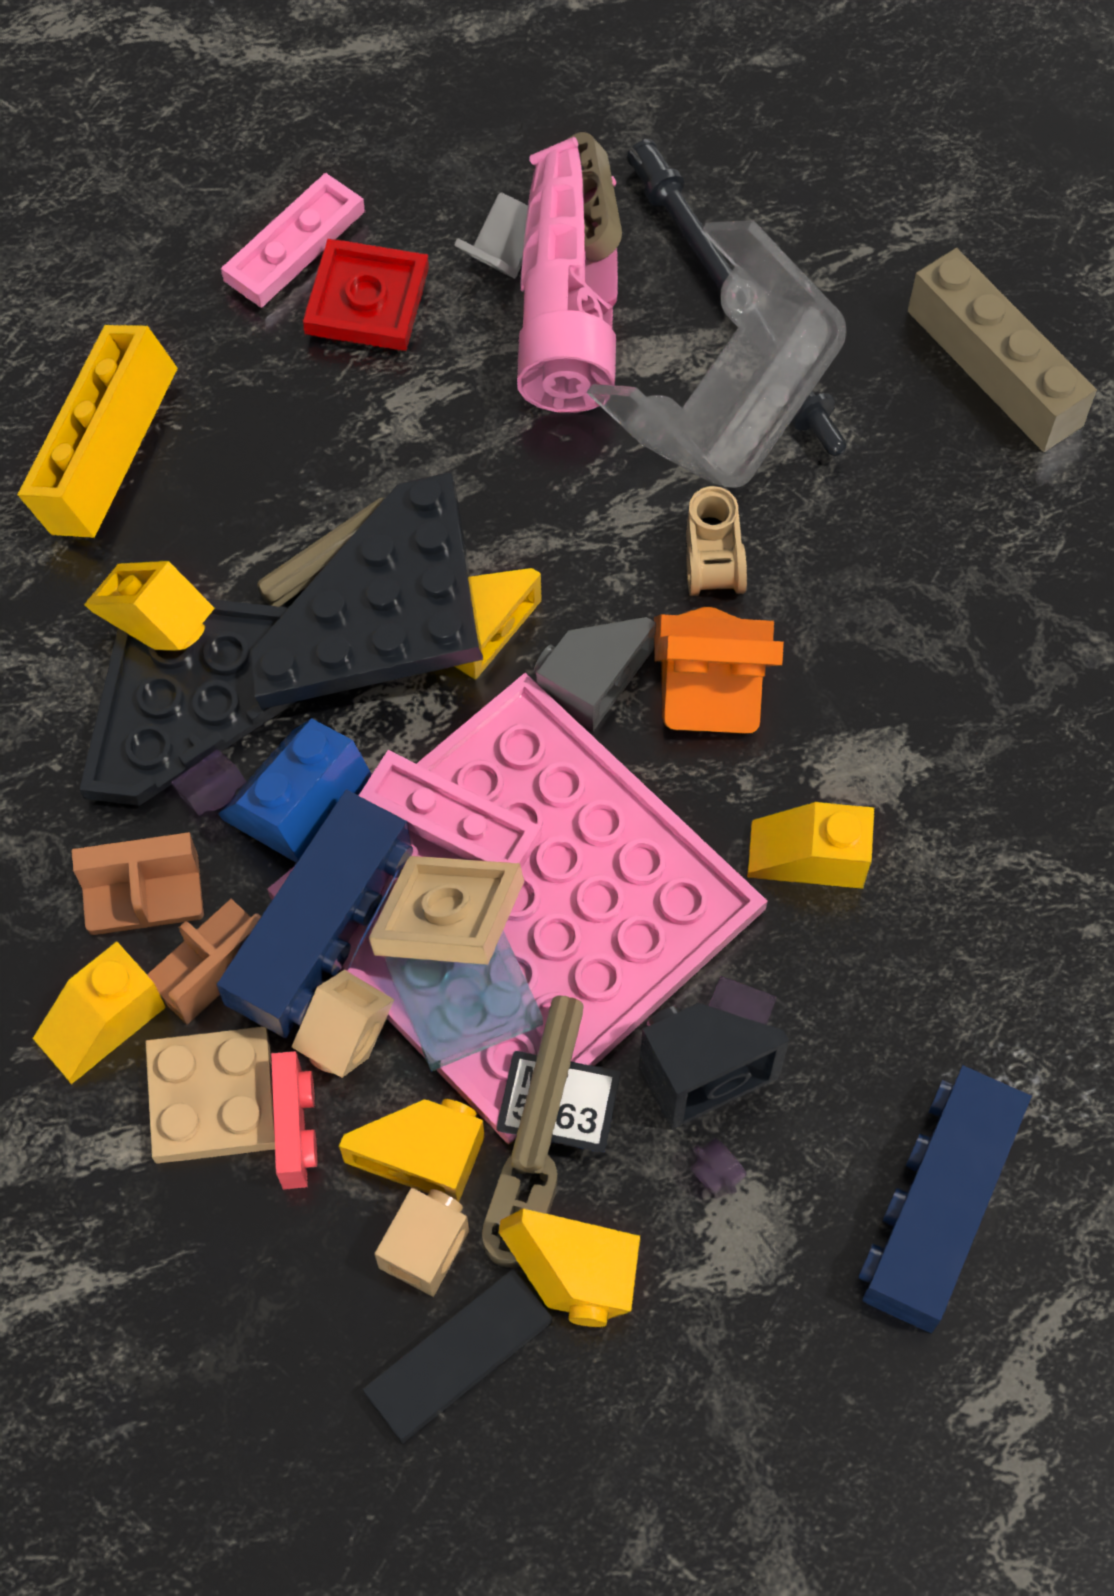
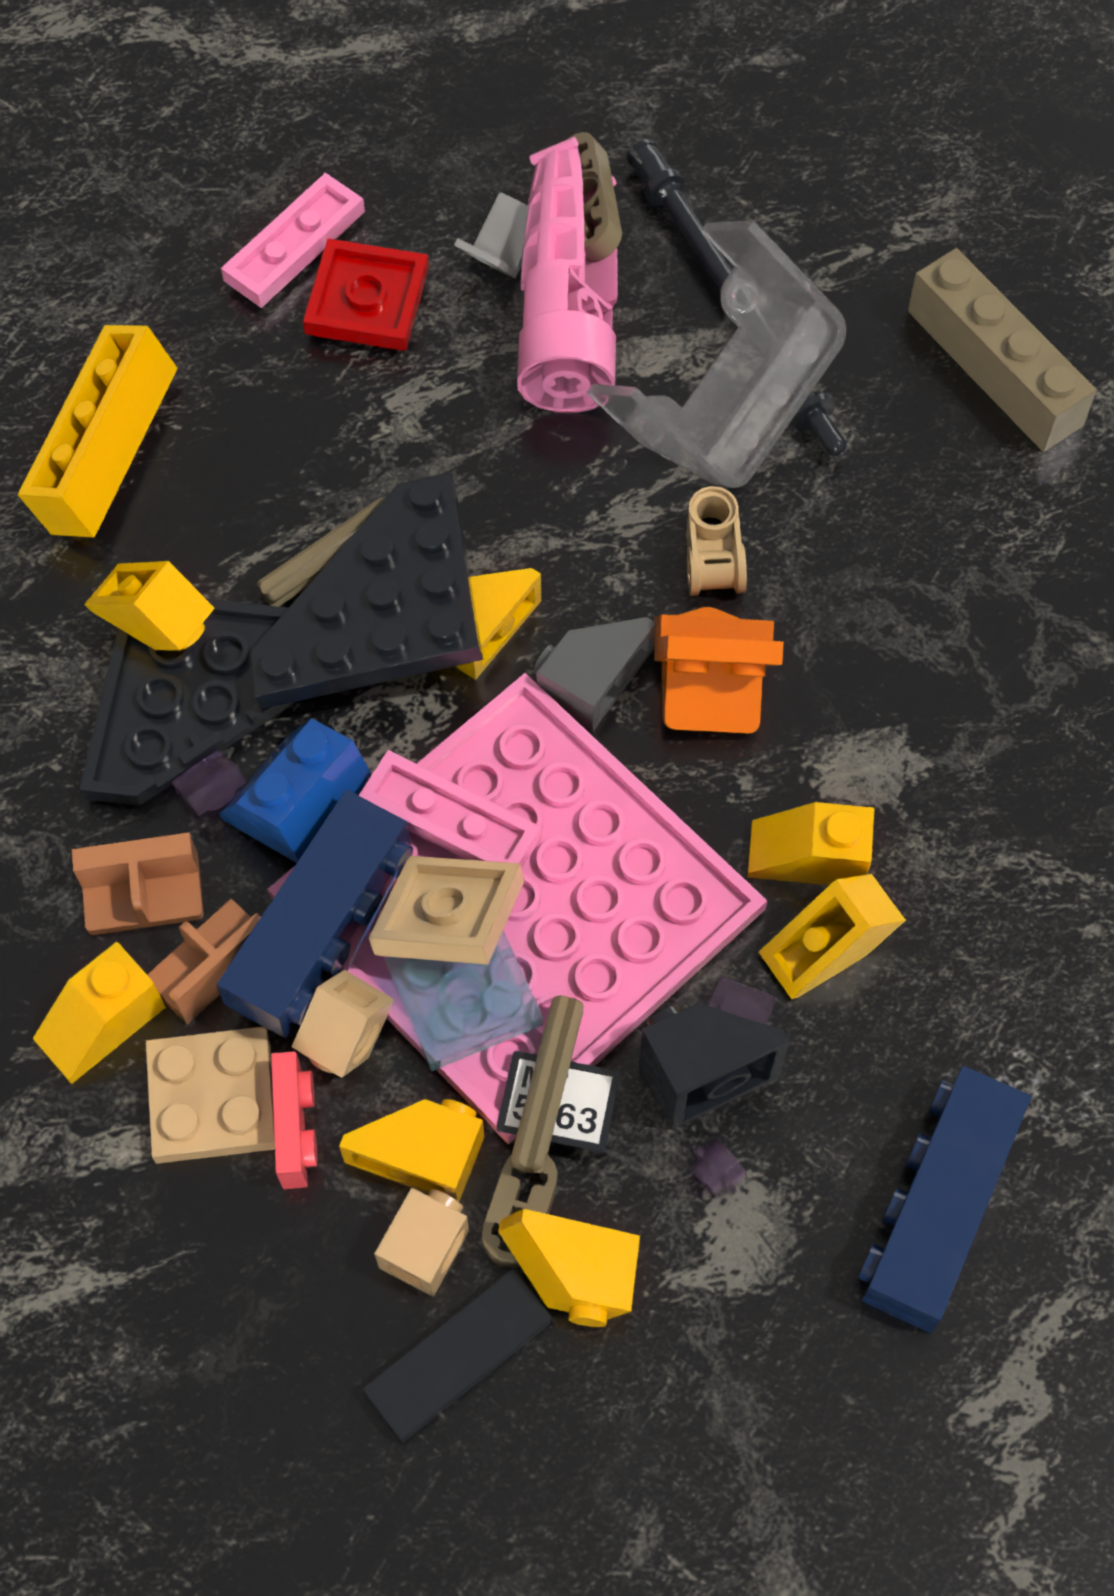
none -> yellow slope [759,874,906,999]

